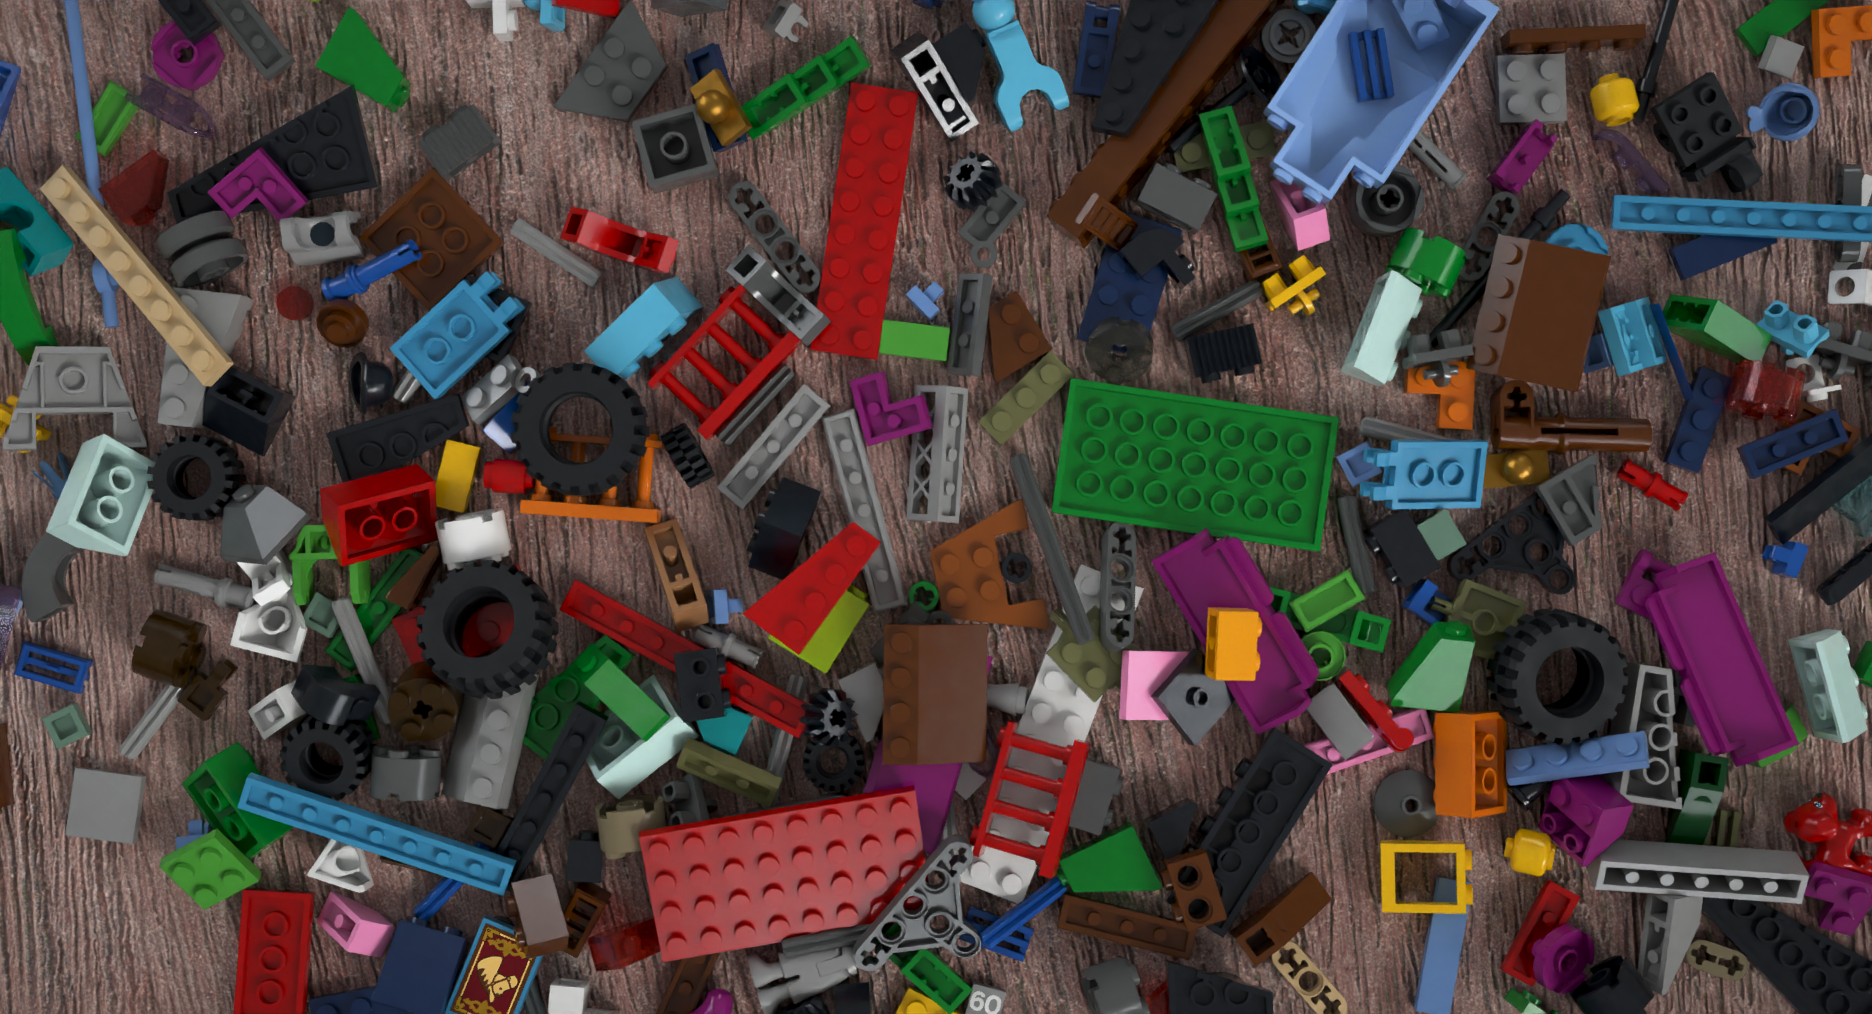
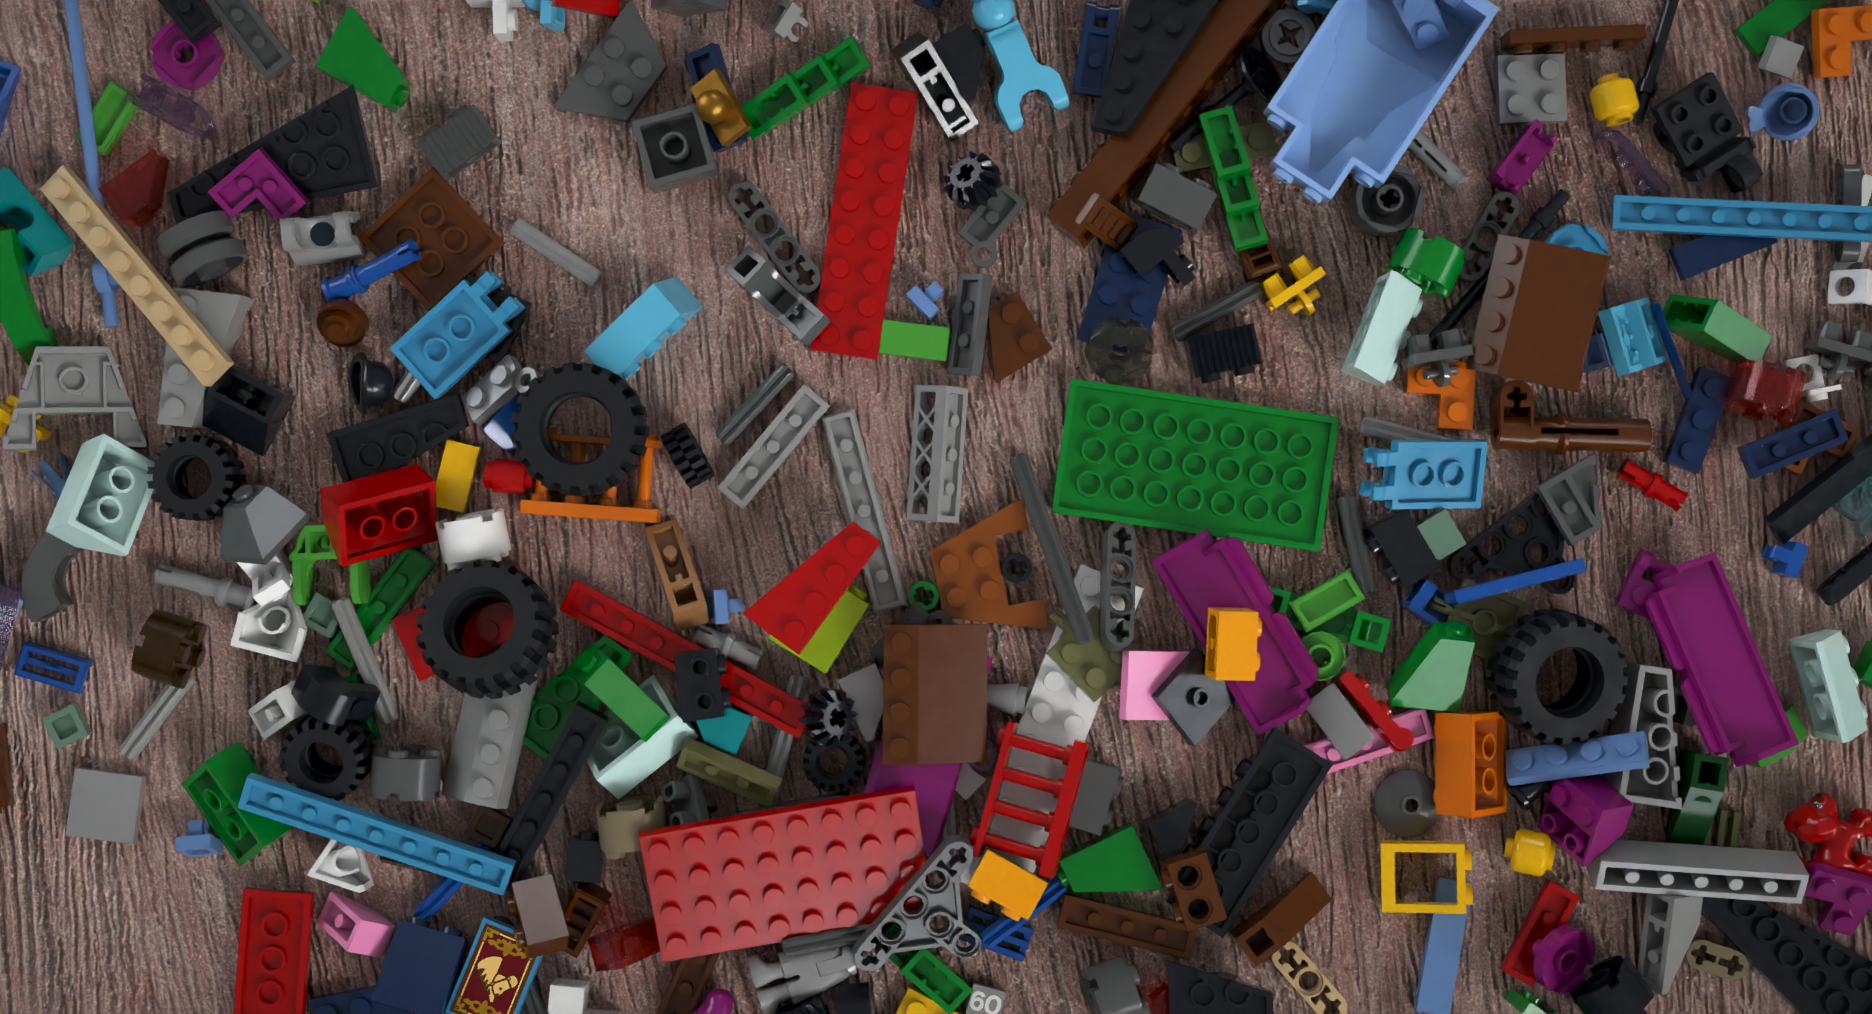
bright green plate [159,828,261,910] -> none
dark brown plate [177,659,238,721] -> none
clear red tile [276,286,314,321] -> none
reddish brown slope [385,545,442,609] -> none
dark brown brick [388,661,464,741] -> none
red arch [560,206,679,274] -> none
red fence [646,284,802,441] -> none
black brick [747,477,821,580] -> none
magenta plate [849,371,933,446] -> none
olive plate [978,351,1074,446] -> none
bright pink slope [1270,179,1330,251] -> none
medium blue tile [1337,440,1384,487] -> none
blue tile [1348,27,1395,103] -> none
pearl gold tile [1483,450,1550,489] -> none
medium azure hips [1757,300,1830,359] -> none
none -> light orange brick [967,848,1048,921]
none -> blue tile [1443,558,1586,606]

